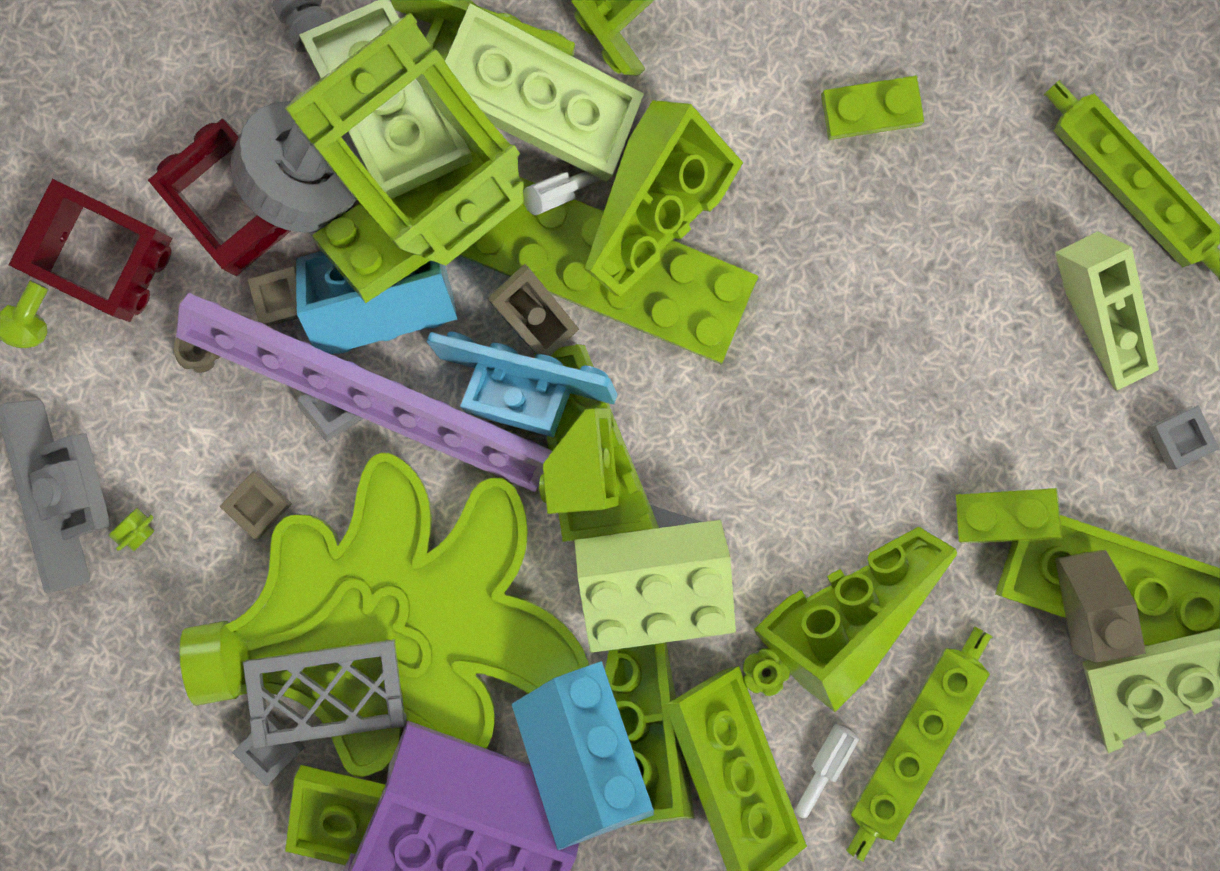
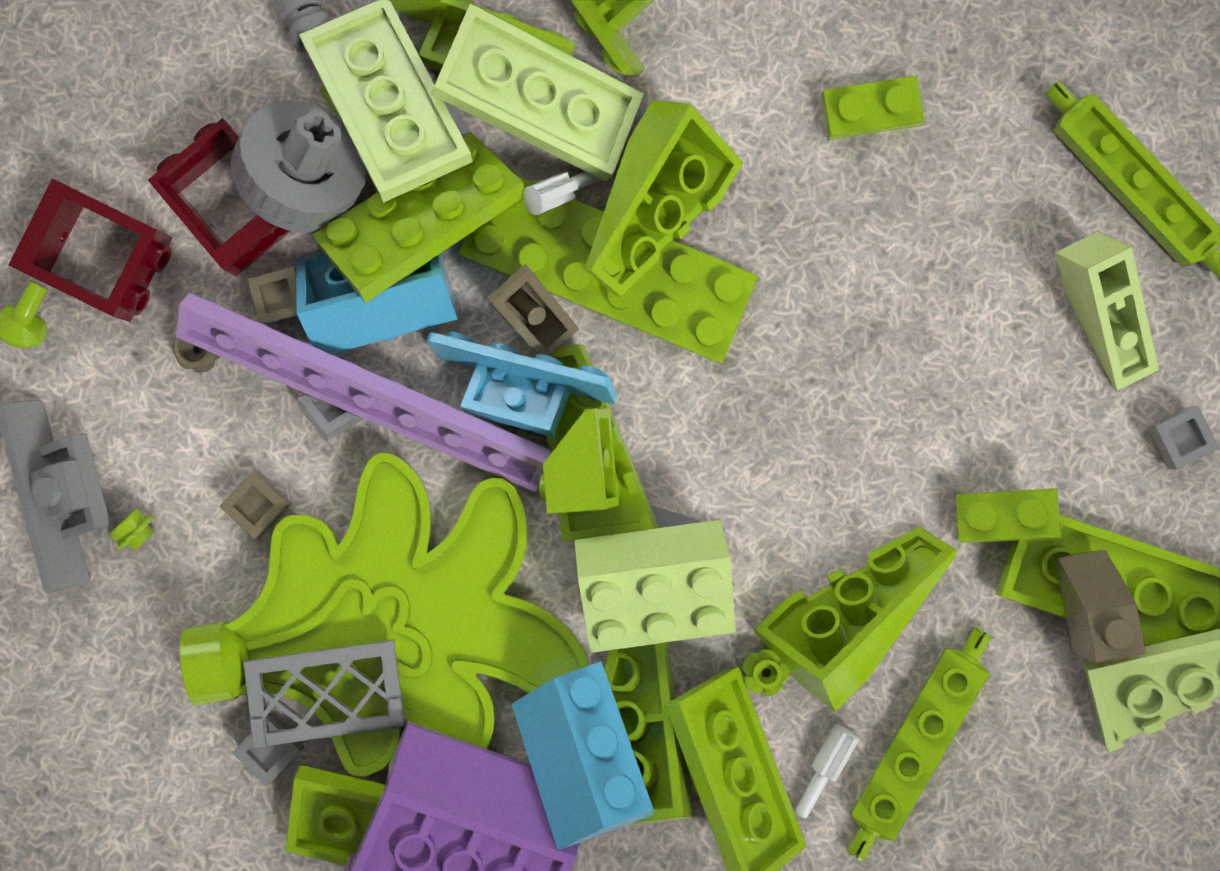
lime wedge [285,13,524,266] -> none

